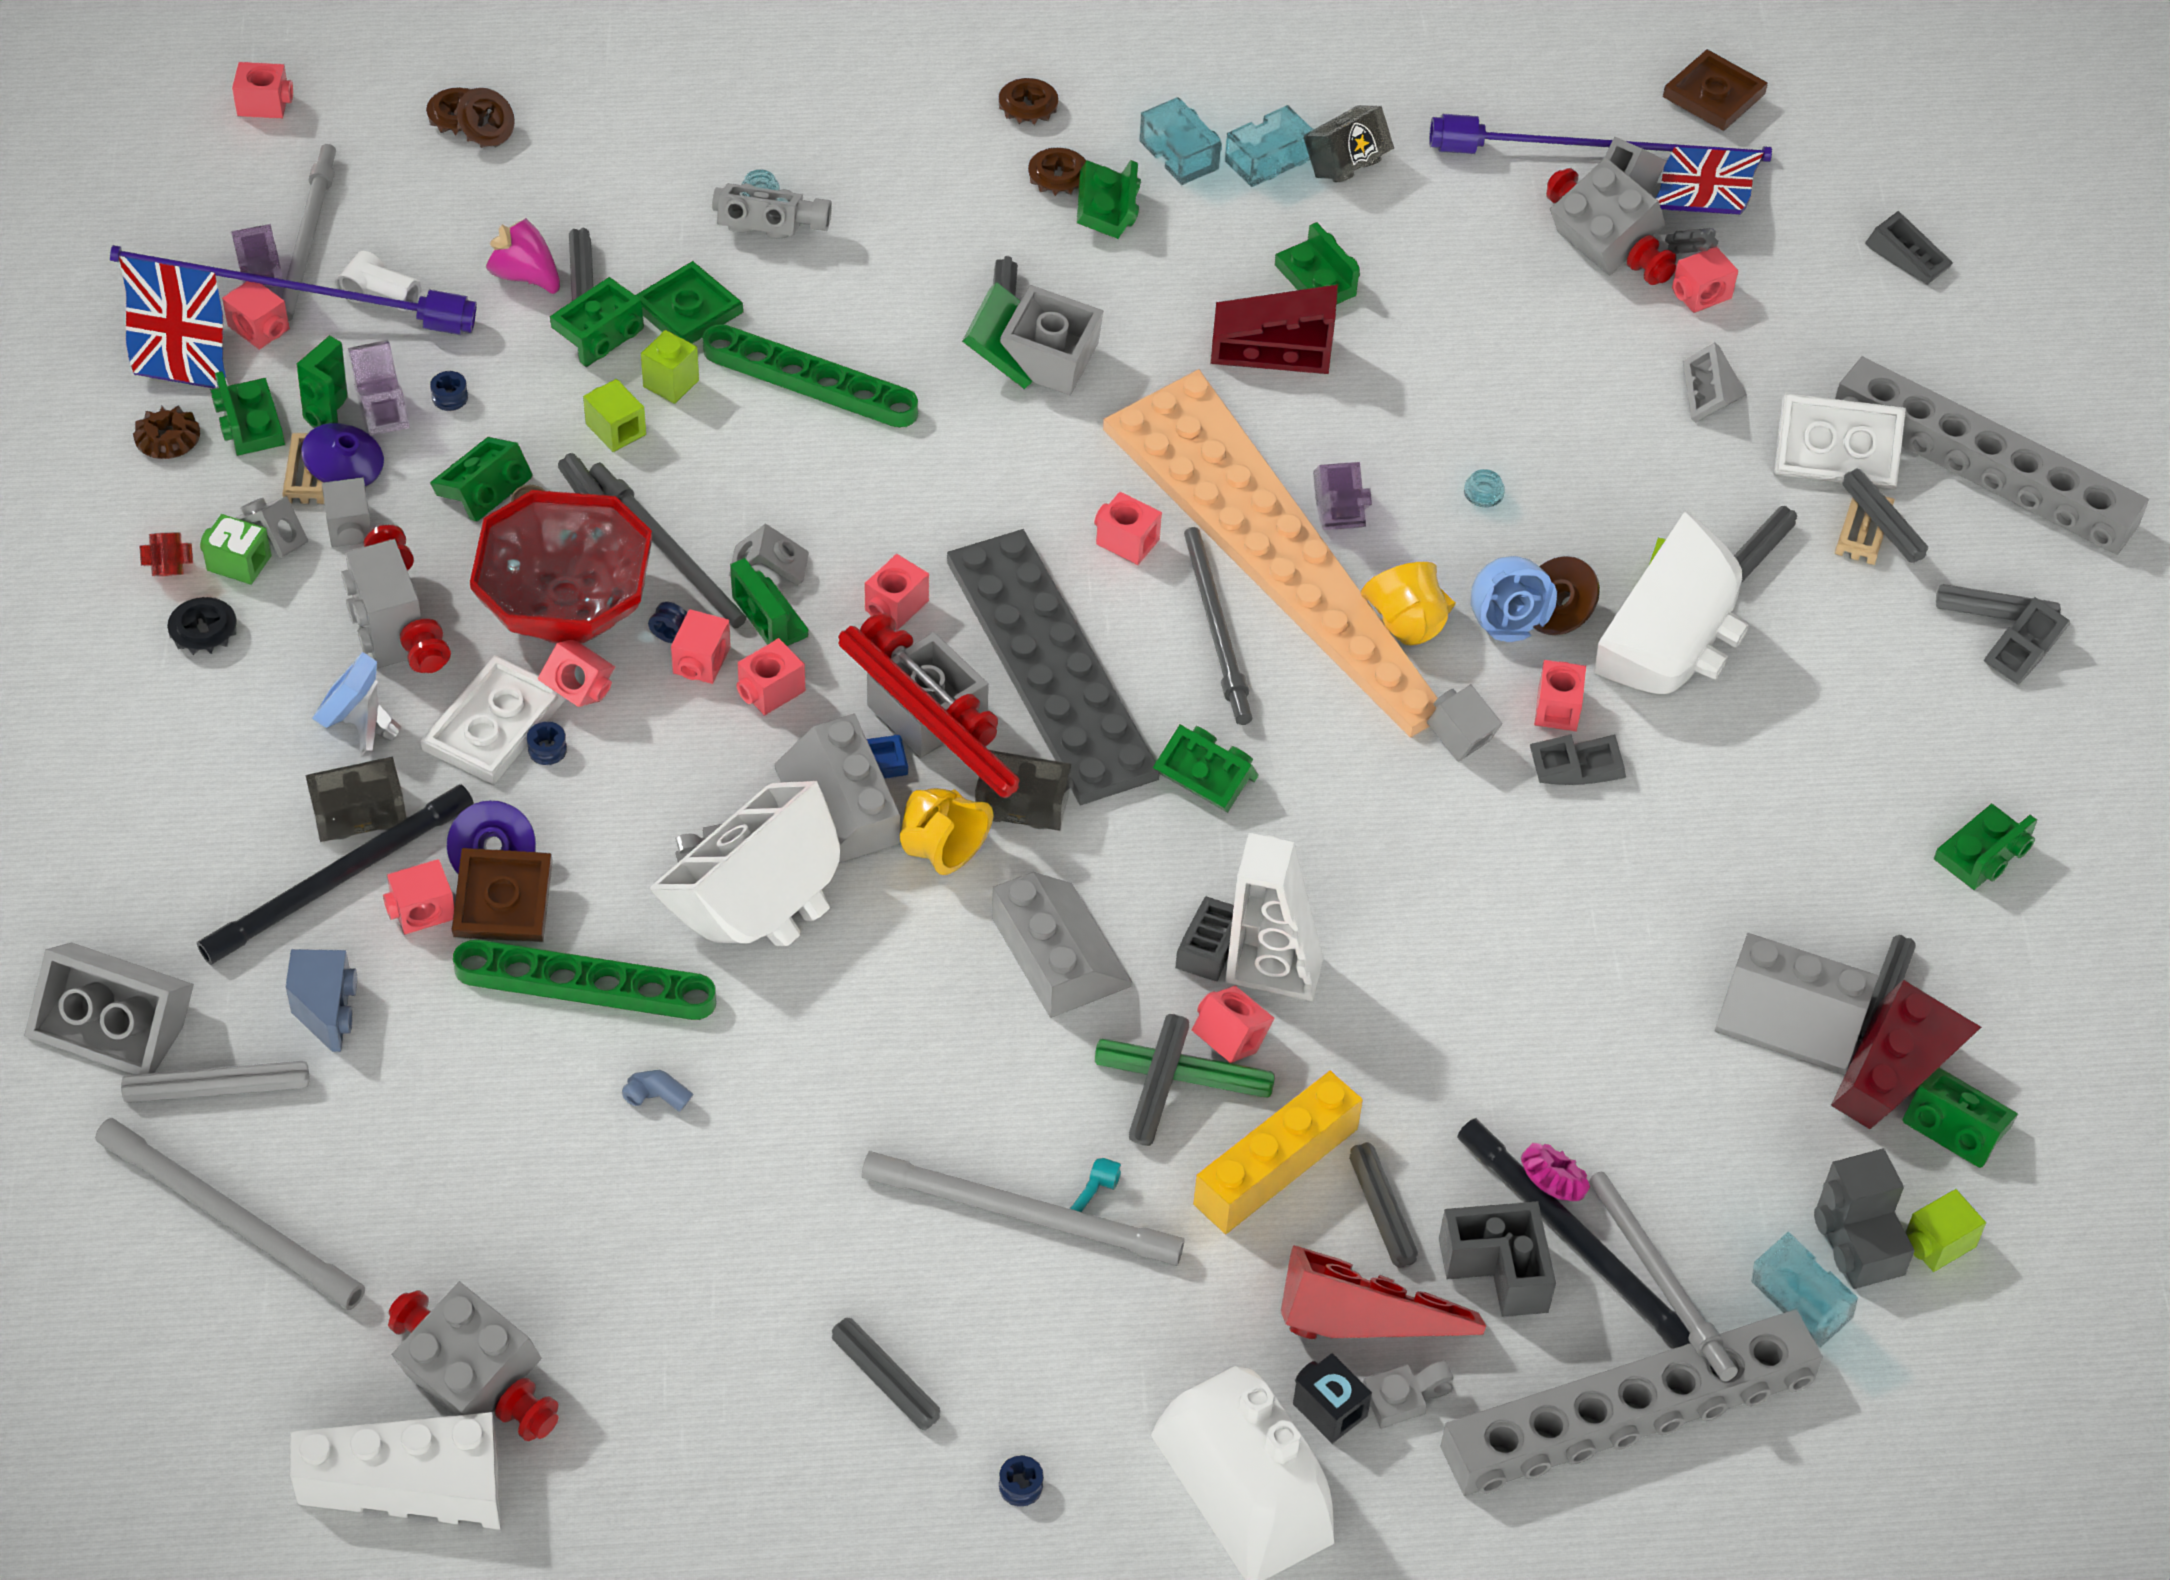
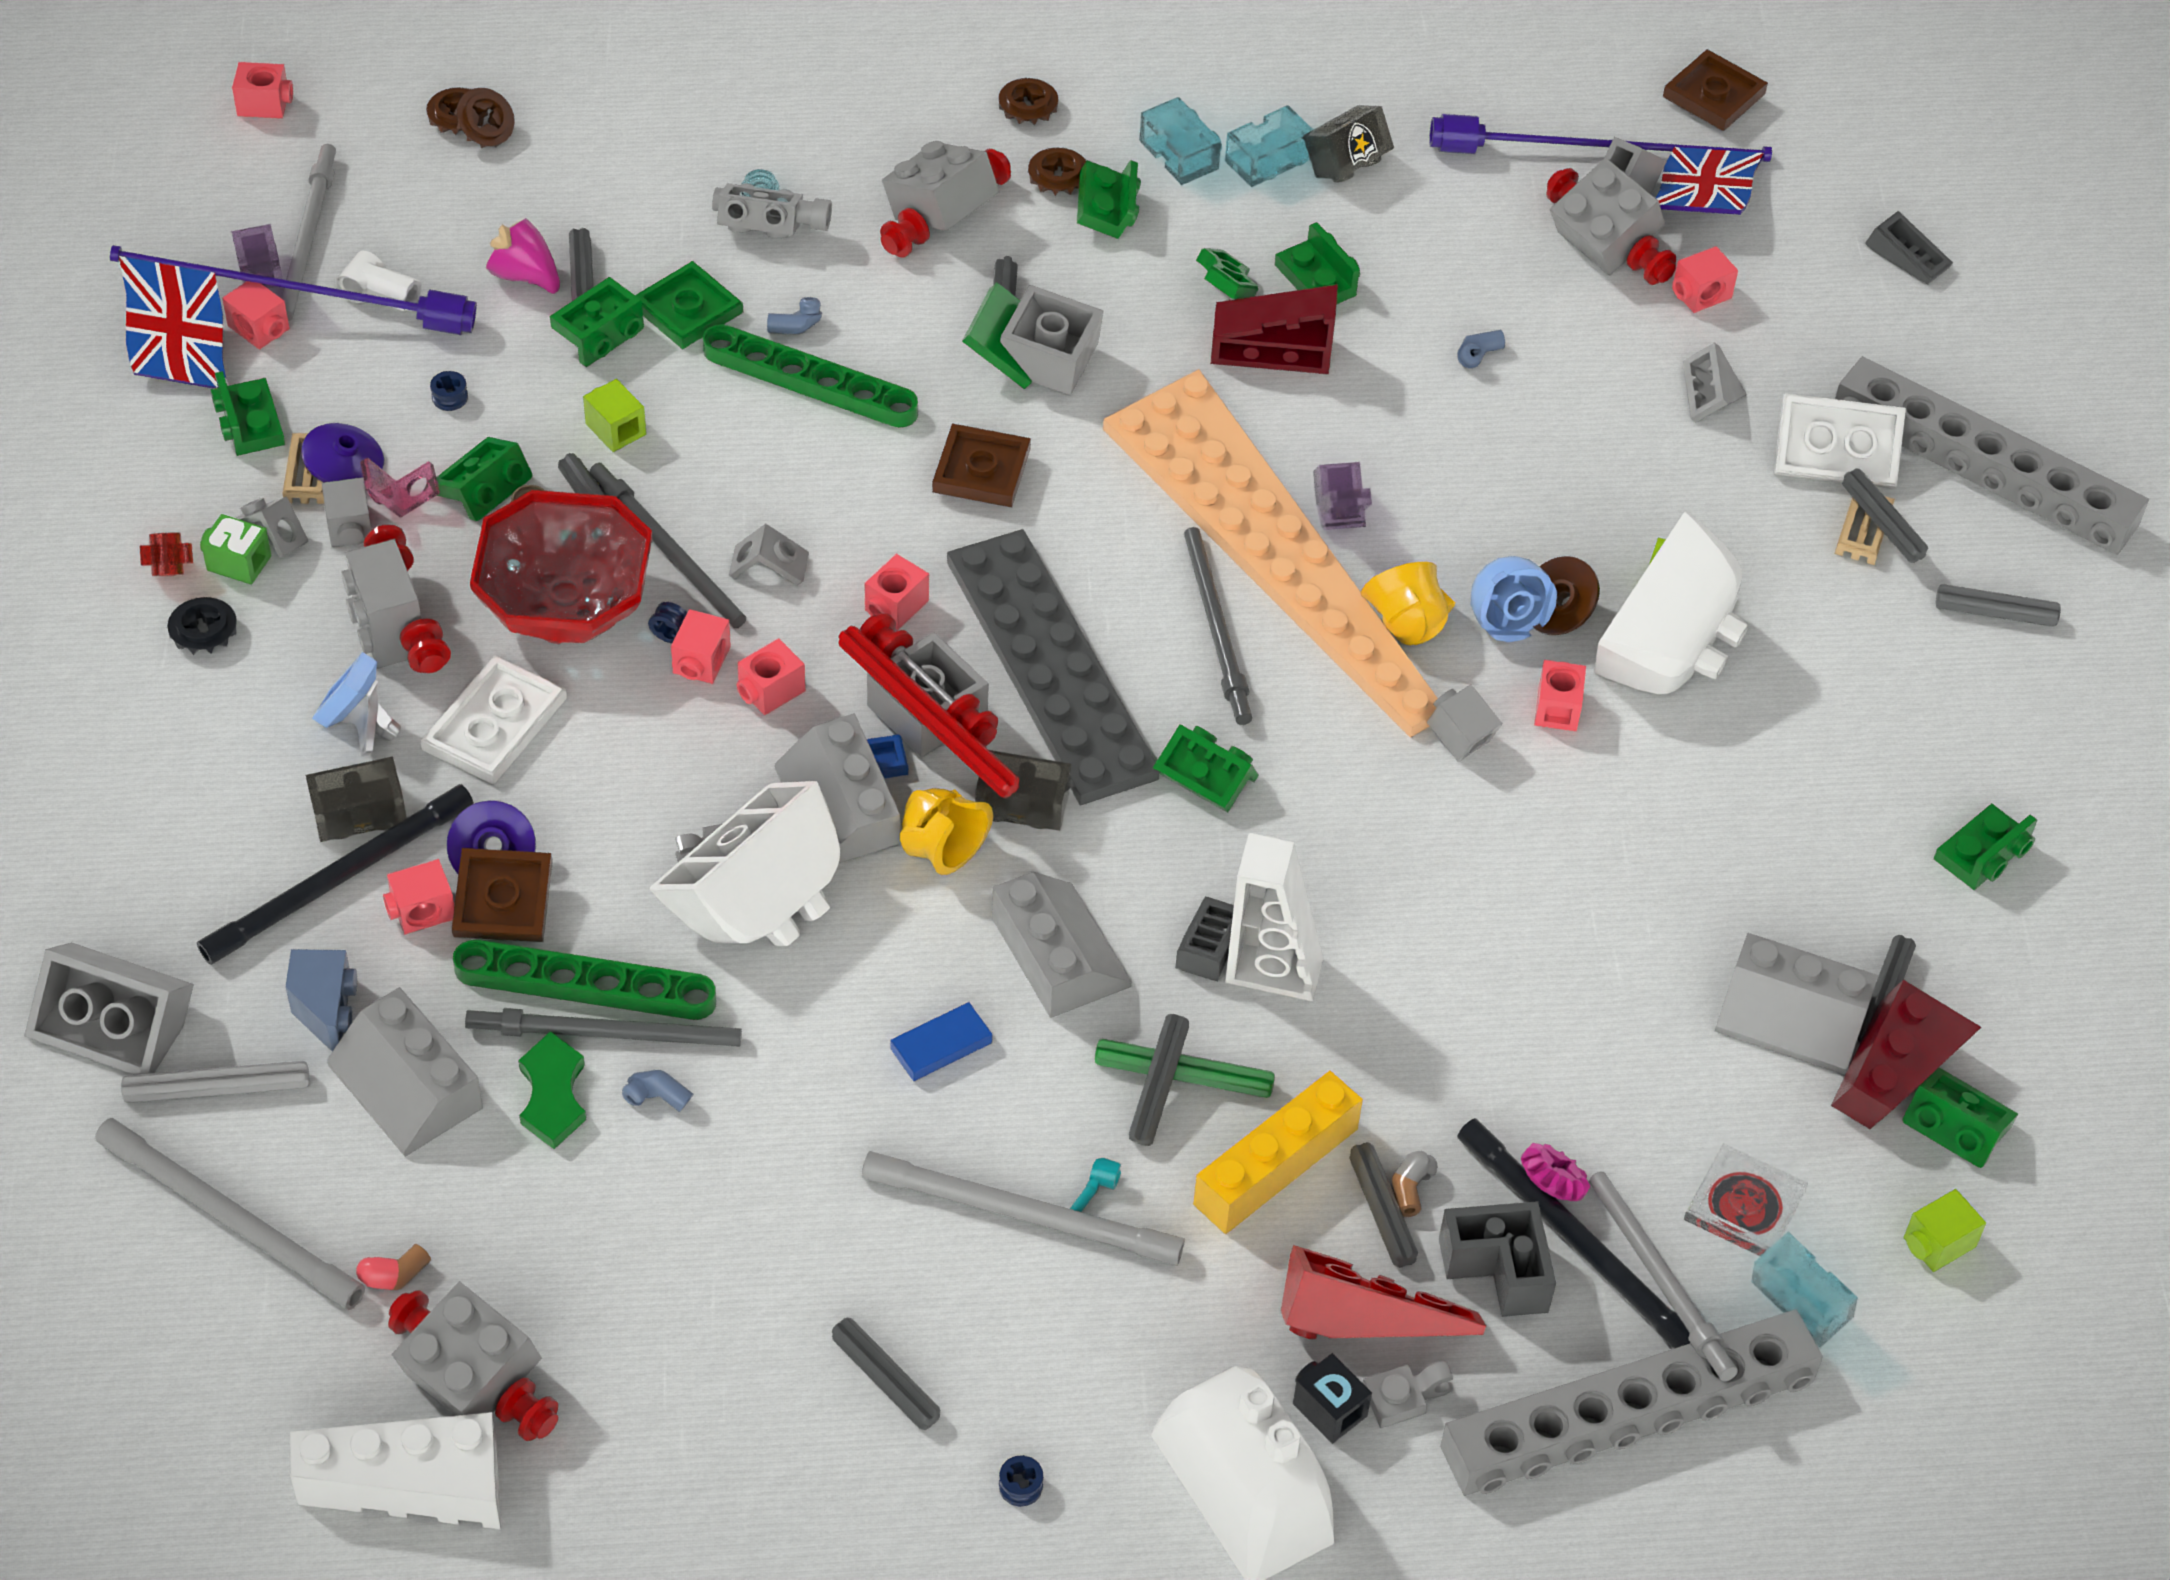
reddish brown gear [133,405,200,459] -> none
green bracket [296,335,348,428] -> none
clear purple brick [348,340,410,436] -> none
dark blue bush [527,722,567,765] -> none
coral brick [537,640,615,707] -> none
lime brick [641,330,699,404] -> none
green bracket [730,558,809,646] -> none
coral brick [1094,492,1162,565] -> none
coral brick [1191,985,1275,1063] -> none
clear light blue plate [1464,469,1505,507] -> none
dark grey slope [1530,734,1626,785] -> none
dark grey axle [1665,228,1719,254] -> none
dark grey axle [1734,506,1798,583] -> none
dark grey brick [1814,1148,1915,1289] -> none
dark grey slope [1984,597,2070,685] -> none
none -> light grey slope [327,987,483,1157]
none -> arm [356,1244,431,1290]
none -> clear pink bracket [360,458,440,518]
none -> dark grey bar [465,1008,742,1047]
none -> green tile [518,1031,587,1149]
none -> sand blue arm [767,297,822,334]
none -> light grey brick [880,141,1011,258]
none -> blue tile [890,1002,992,1082]
none -> reddish brown plate [932,423,1031,508]
none -> green tile [1196,248,1259,299]
none -> arm [1392,1151,1438,1217]
none -> sand blue arm [1457,330,1505,368]
none -> clear tile [1684,1143,1808,1261]

